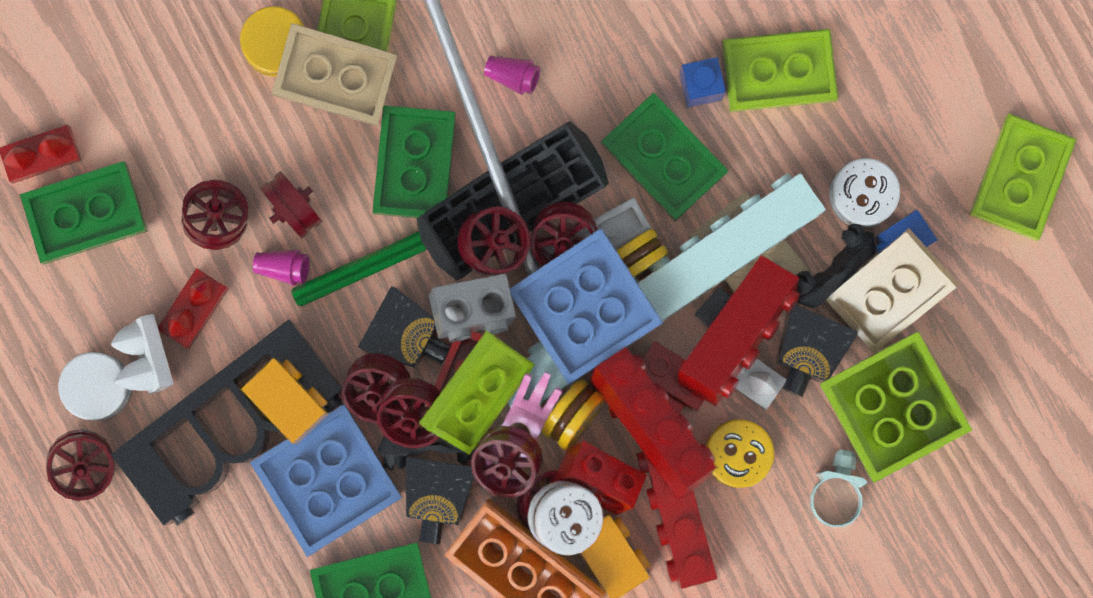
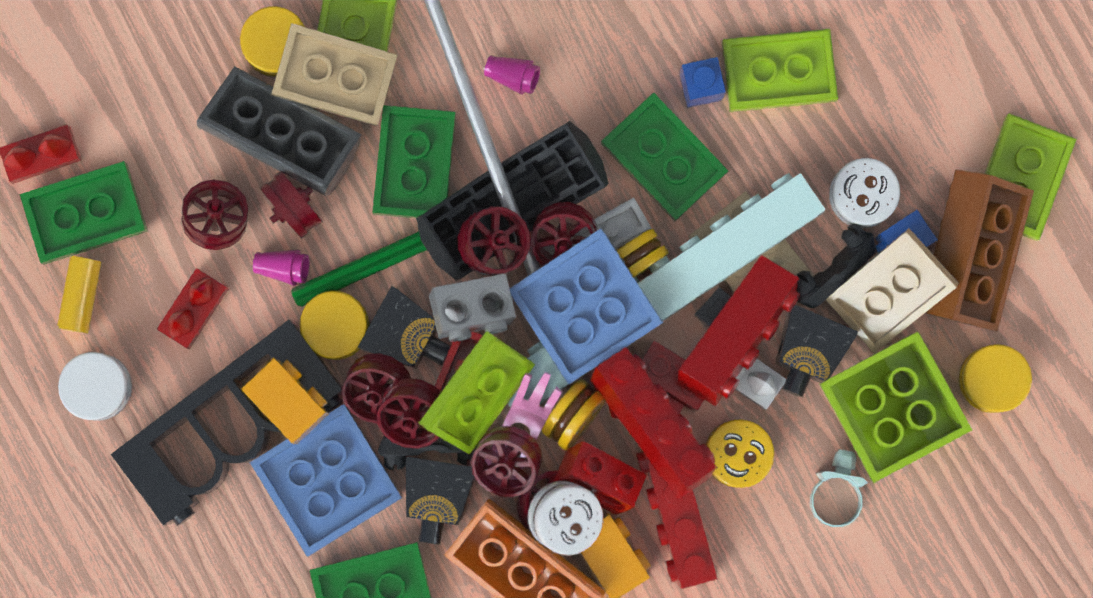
dark red wheel [46,429,115,501] -> none
white tile [111,314,174,394] -> none
none -> yellow brick [57,256,102,334]
none -> dark grey brick [197,66,362,197]
none -> yellow head [300,291,370,360]
none -> dark orange slope [925,169,1034,332]
none -> yellow head [958,344,1032,413]

